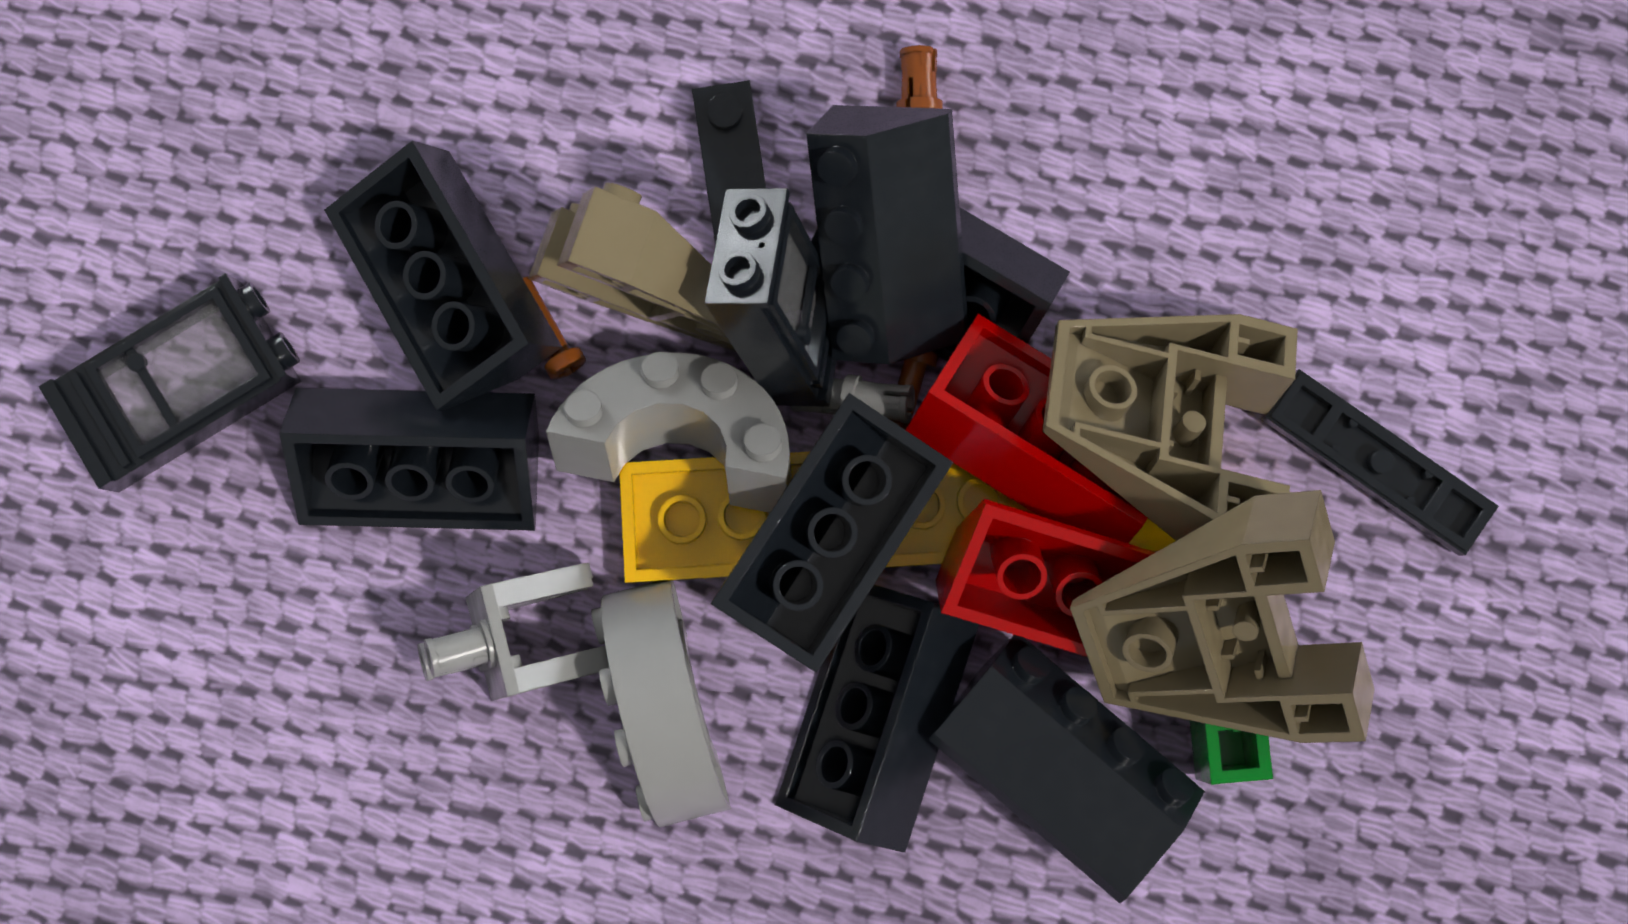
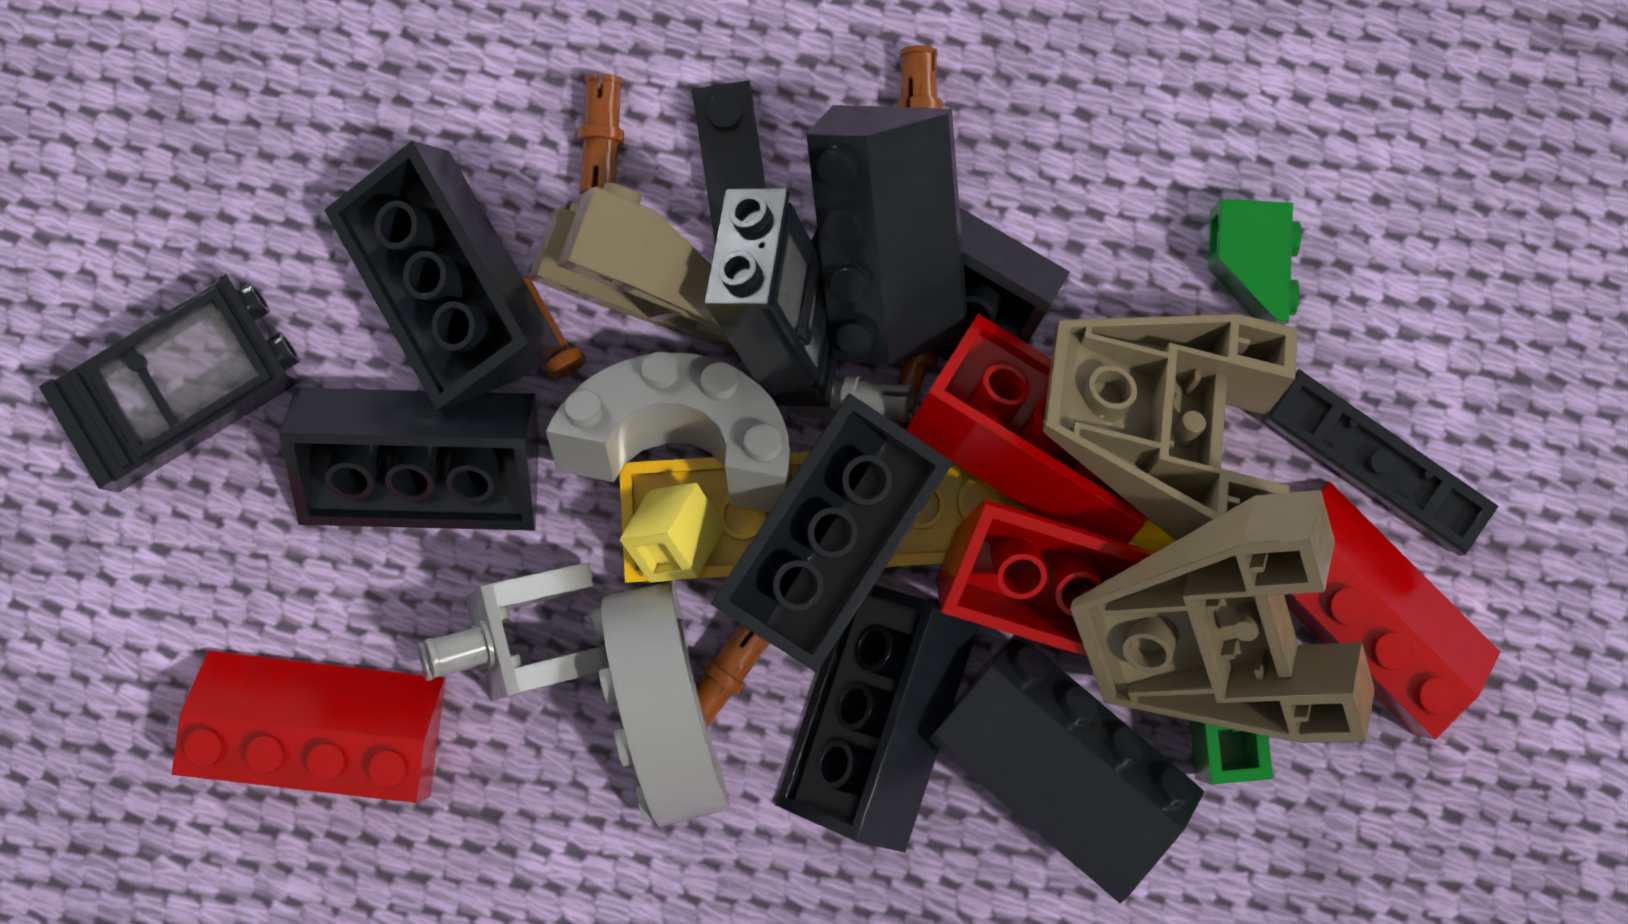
none -> red slope [171,651,446,803]
none -> dark orange pin [577,73,624,195]
none -> light yellow panel [619,482,724,583]
none -> dark orange pin [696,624,771,728]
none -> green slope [1208,199,1301,325]
none -> red slope [1284,481,1500,740]

